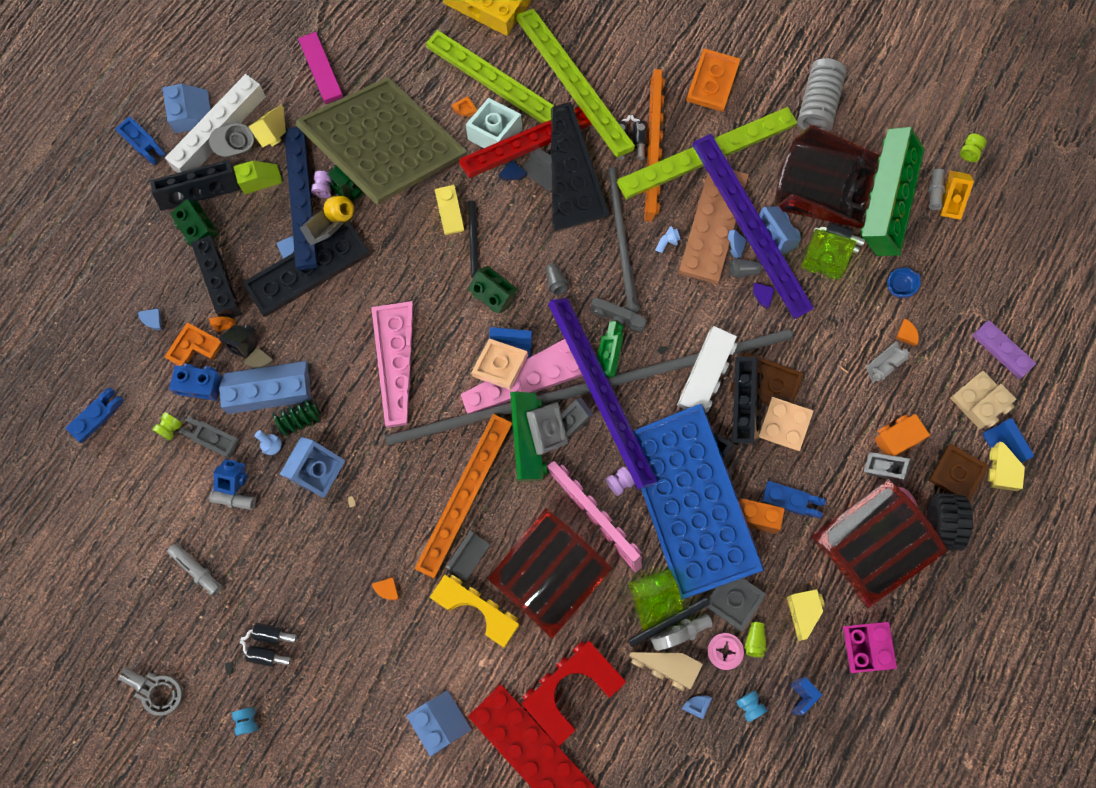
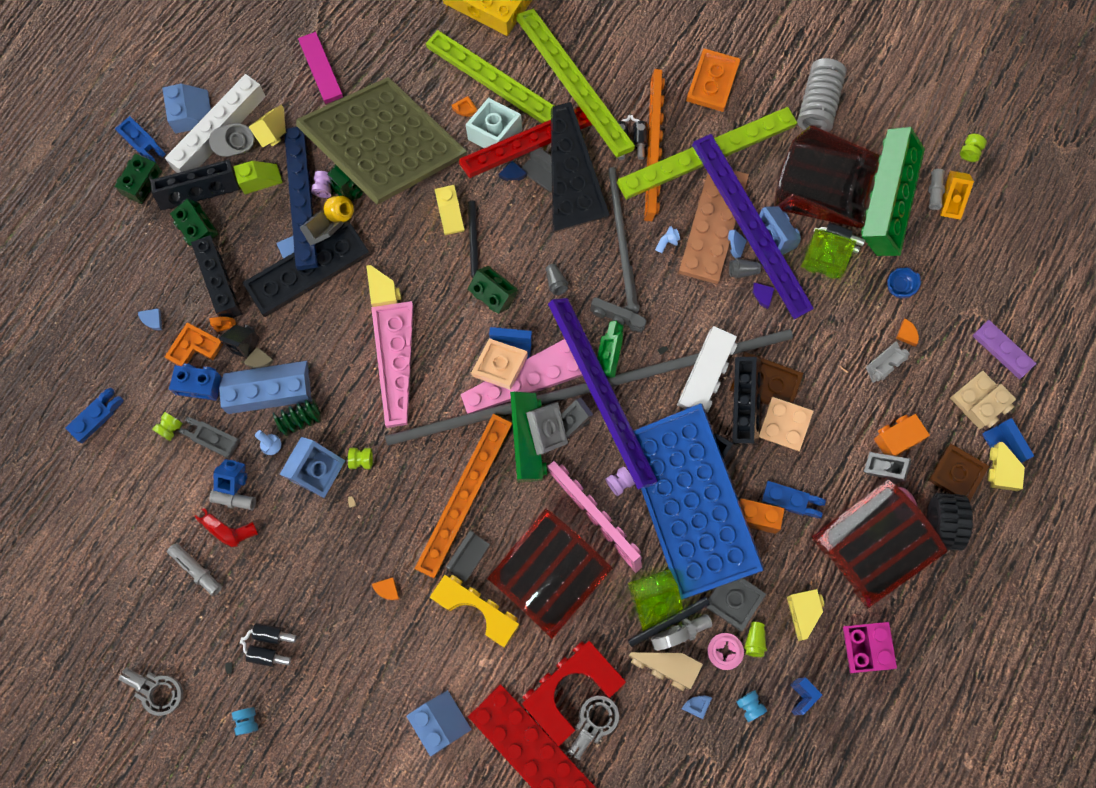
none -> dark green brick [114,154,162,204]
none -> red arm [195,508,258,547]
none -> lime wheel [348,447,373,469]
none -> light yellow slope [367,265,401,307]
none -> light grey pin [568,696,619,760]

